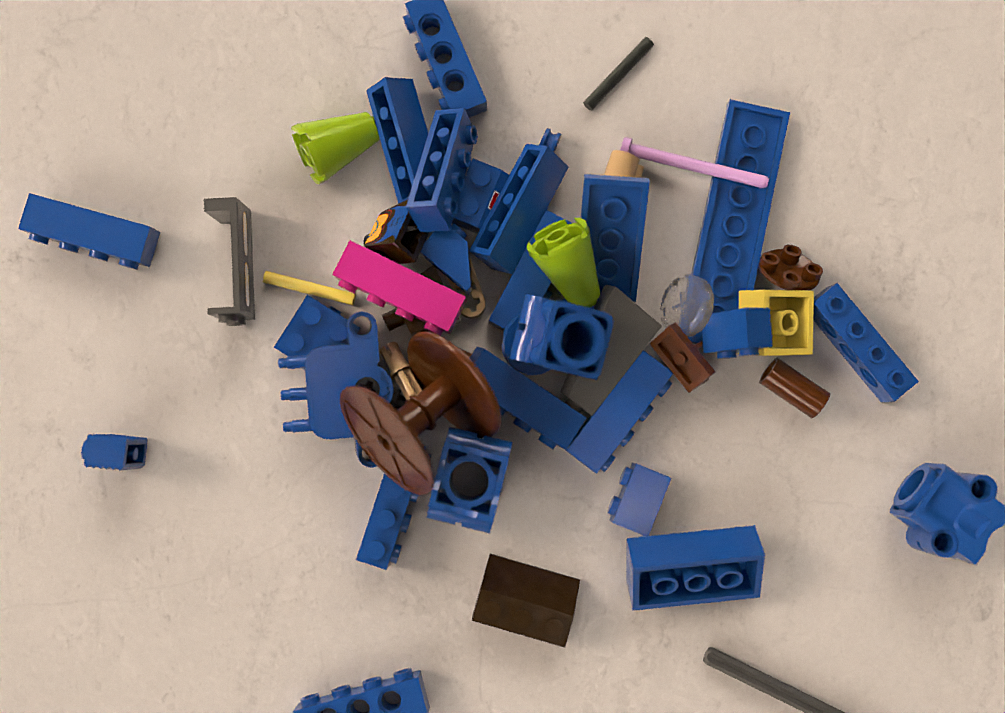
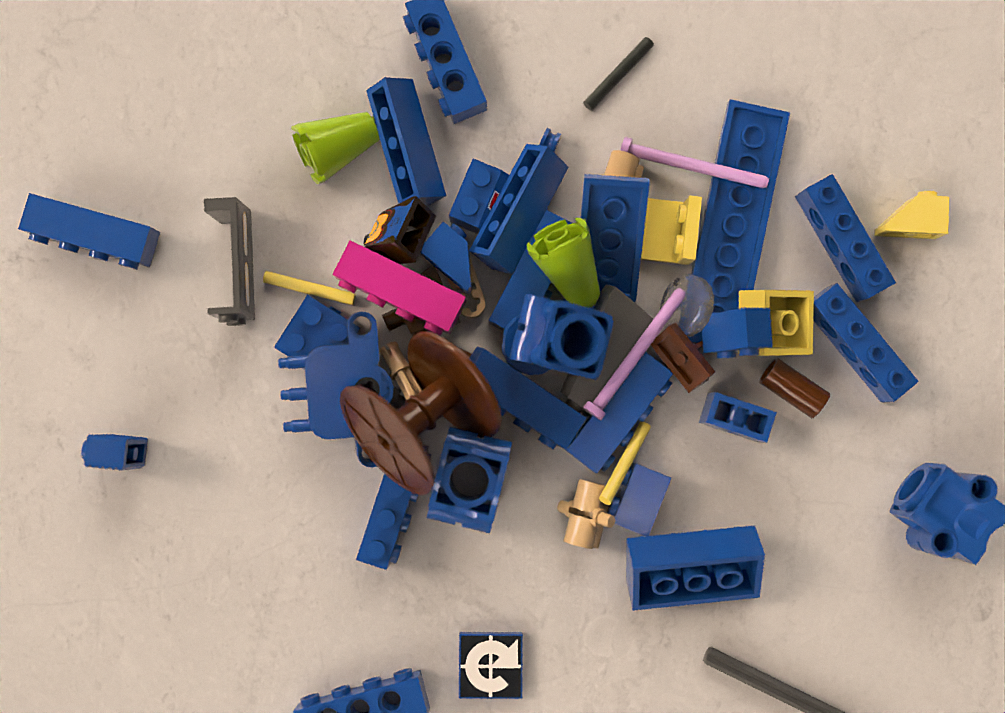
blue brick [406,108,478,232] -> none
dark brown slope [472,553,580,648] -> none
reddish brown dish [759,244,823,291] -> none
none -> tile [459,632,523,699]
none -> tan pin [557,479,615,549]
none -> lavender bar [583,288,686,420]
none -> light yellow bar [599,421,651,505]
none -> light yellow bracket [641,195,702,265]
none -> blue brick [699,392,777,443]
none -> blue brick [795,174,896,303]
none -> light yellow slope [874,191,949,239]

